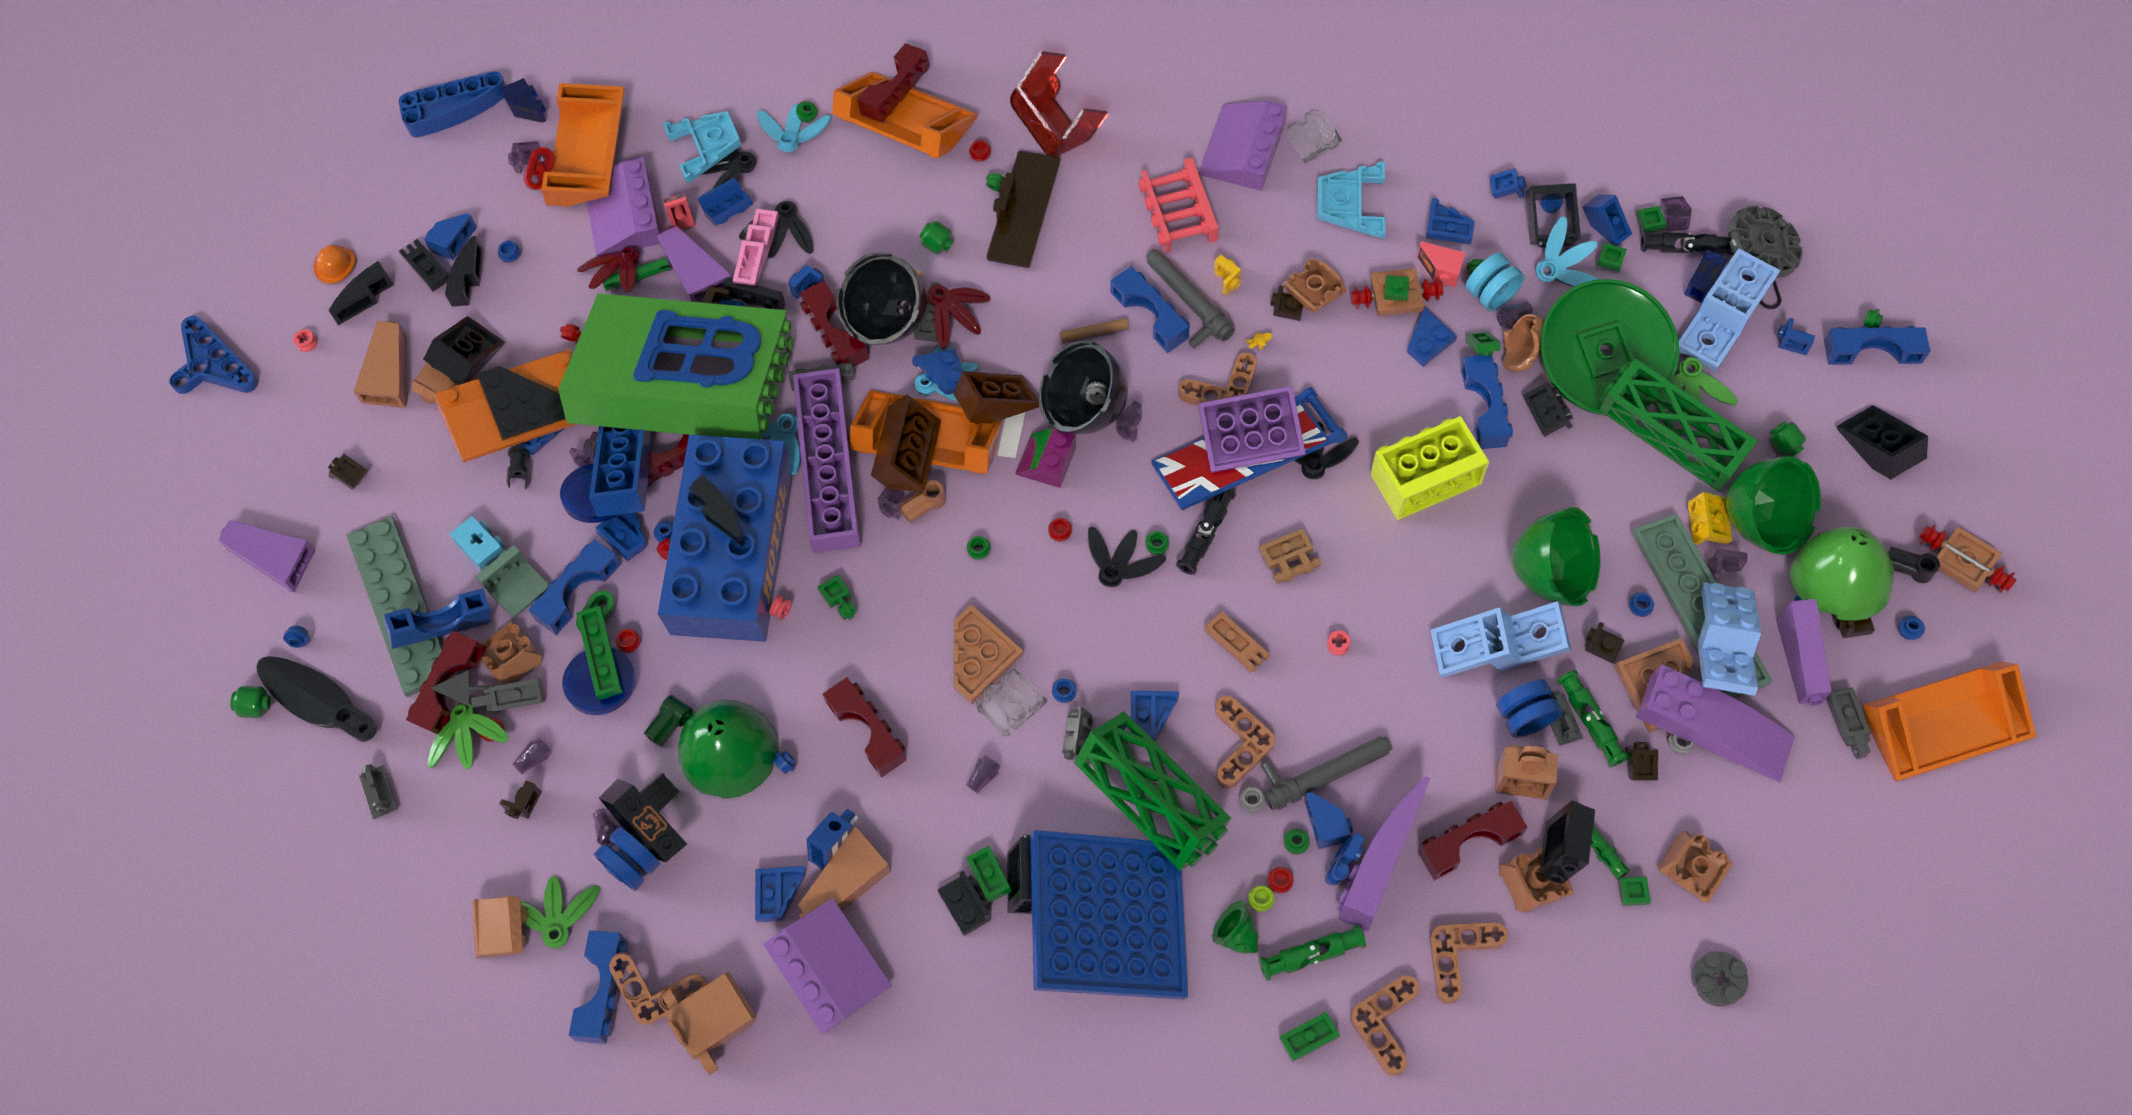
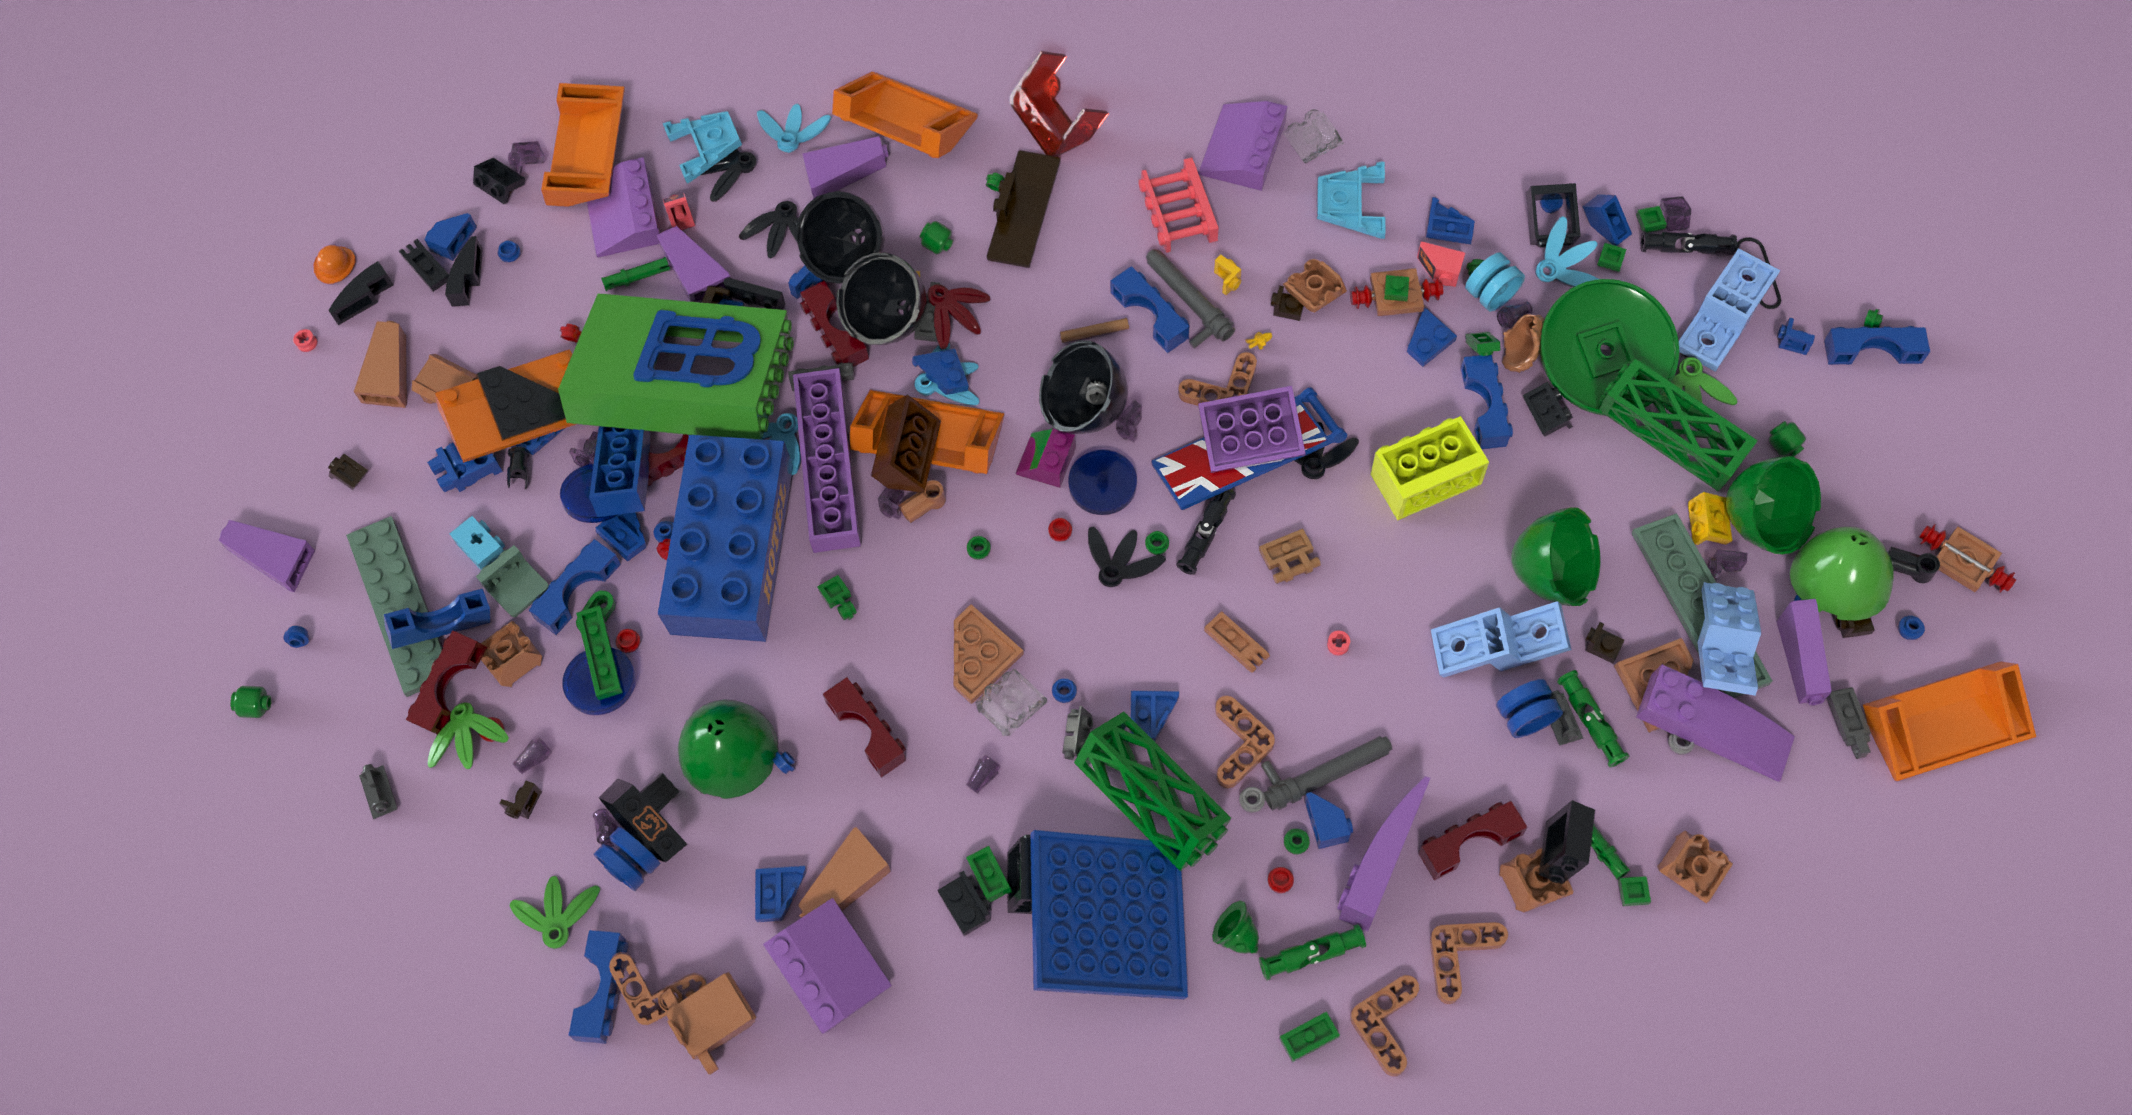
blue beam [169,316,258,394] -> none
black plant [256,656,377,742] -> none
blue beam [399,71,508,137] -> none
black slope [423,316,505,385] -> none
dark grey piece [430,670,492,707] -> none
dark grey hinge [471,678,544,712] -> none
nougat slope [472,896,528,958] -> none
clear blue slope [500,78,546,123] -> none
red plate [524,147,555,190] -> none
dark red plant [577,247,640,293] -> none
dark green piece [644,695,693,747] -> none
black slope [689,475,745,547] -> none
blue bracket [698,178,753,226] -> none
bright pink slope [733,209,779,286] -> none
coral bush [769,595,792,620] -> none
green plate [796,101,818,123] -> none
blue torso [806,809,858,870] -> none
dark red arch [857,43,930,123] -> none
reddish brown slope [953,371,1040,424] -> none
red plate [969,140,991,161] -> none
white sticker [998,412,1025,458] -> none
lime plate [1248,885,1275,912] -> none
blue plate [1325,832,1365,885] -> none
blue bracket [1490,168,1527,199] -> none
nougat brick [1495,745,1558,800] -> none
dark brown bracket [1625,742,1658,781] -> none
blue plate [1629,593,1654,617] -> none
clear blue slope [1684,249,1729,303] -> none
dark grey plate [1691,951,1748,1007] -> none
dark grey plate [1728,205,1803,278] -> none
black slope [1837,405,1928,480] -> none
none -> blue hips [427,443,503,492]
none -> black bracket [473,158,525,204]
none -> black piece [795,191,885,284]
none -> medium lavender slope [802,136,889,199]
none -> clear blue piece [1068,450,1137,515]

